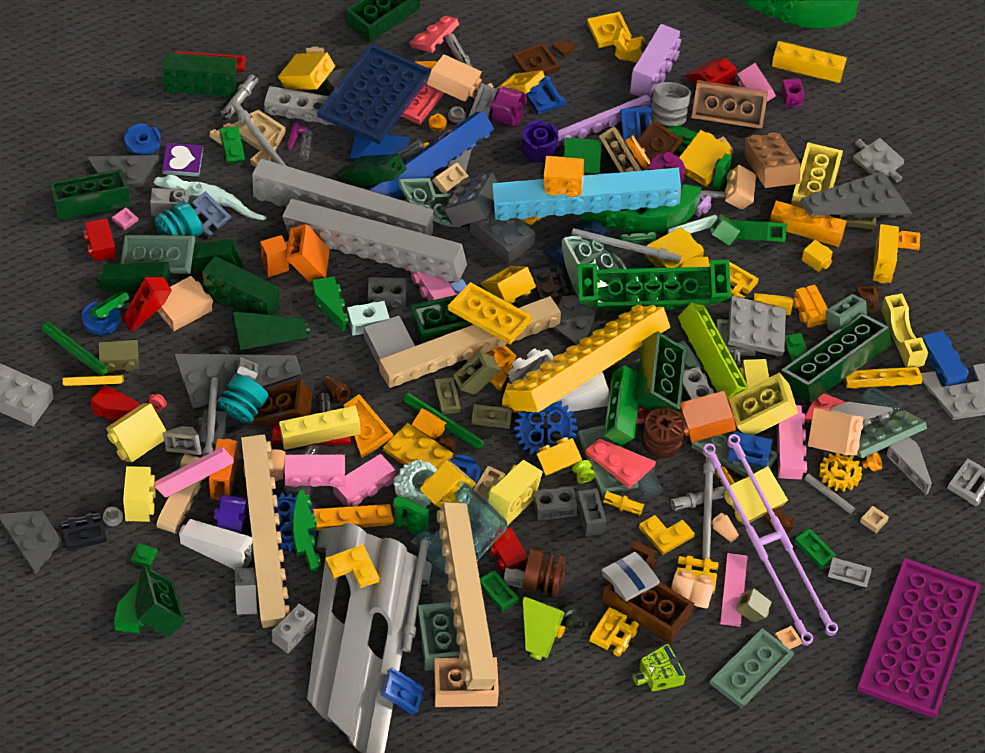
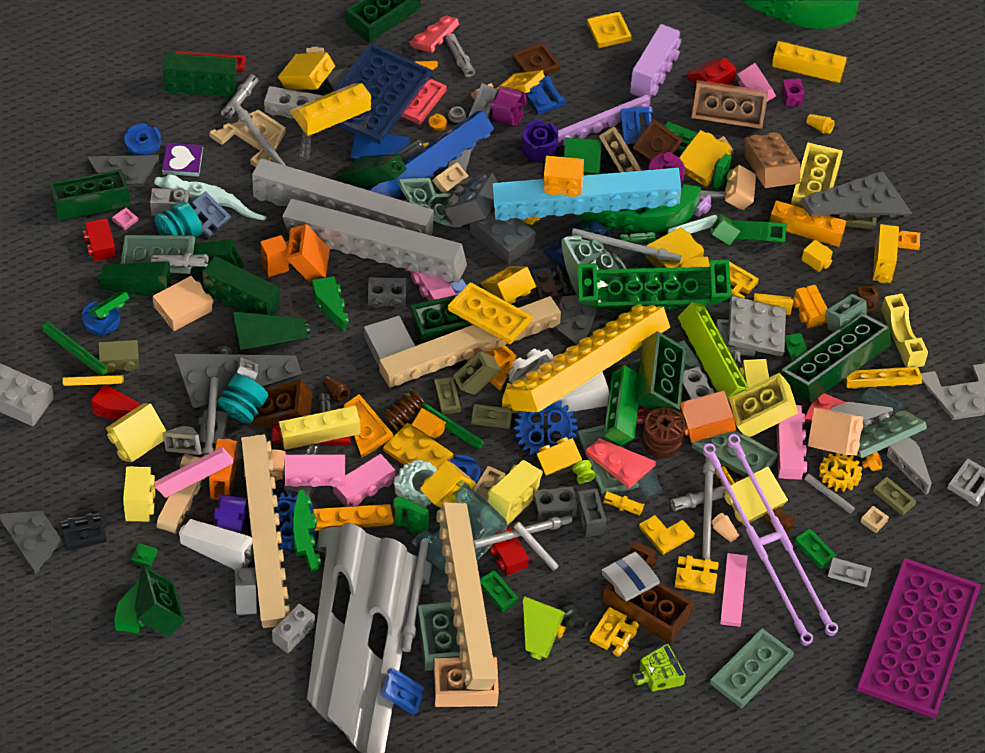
light grey plate [103,507,123,526] -> none
red slope [122,277,172,332] -> none
coral plate [148,394,167,412] -> none
green plate [219,126,245,164] -> none
magenta bar [288,122,308,151] -> none
yellow plate [325,544,379,589] -> none
light aqua brick [347,301,390,336] -> none
light nougat brick [427,54,482,102] -> none
reddish brown tile [437,436,457,452] -> none
light grey plate [504,568,525,588] -> none
copper wheel [523,549,566,597] -> none
reddish brown tile [552,41,577,57] -> none
yellow brick [613,27,648,62] -> none
light orange pin [624,135,650,171] -> none
light grey wheel [651,82,691,126] -> none
light nougat brick [671,569,715,608] -> none
blue plate [728,431,772,469] -> none
olive brick [735,588,771,622] -> none
light nougat tile [774,626,802,649] -> none
light grey plate [853,138,904,182] -> none
blue brick [922,330,968,387] -> none
none -> light grey pin [151,253,208,268]
none -> yellow slope [290,83,371,136]
none -> reddish brown piece [384,389,426,431]
none -> light grey bar [473,515,572,549]
none -> light grey bar [513,522,559,571]
none -> yellow cone [806,114,834,134]
none -> olive plate [873,477,916,516]

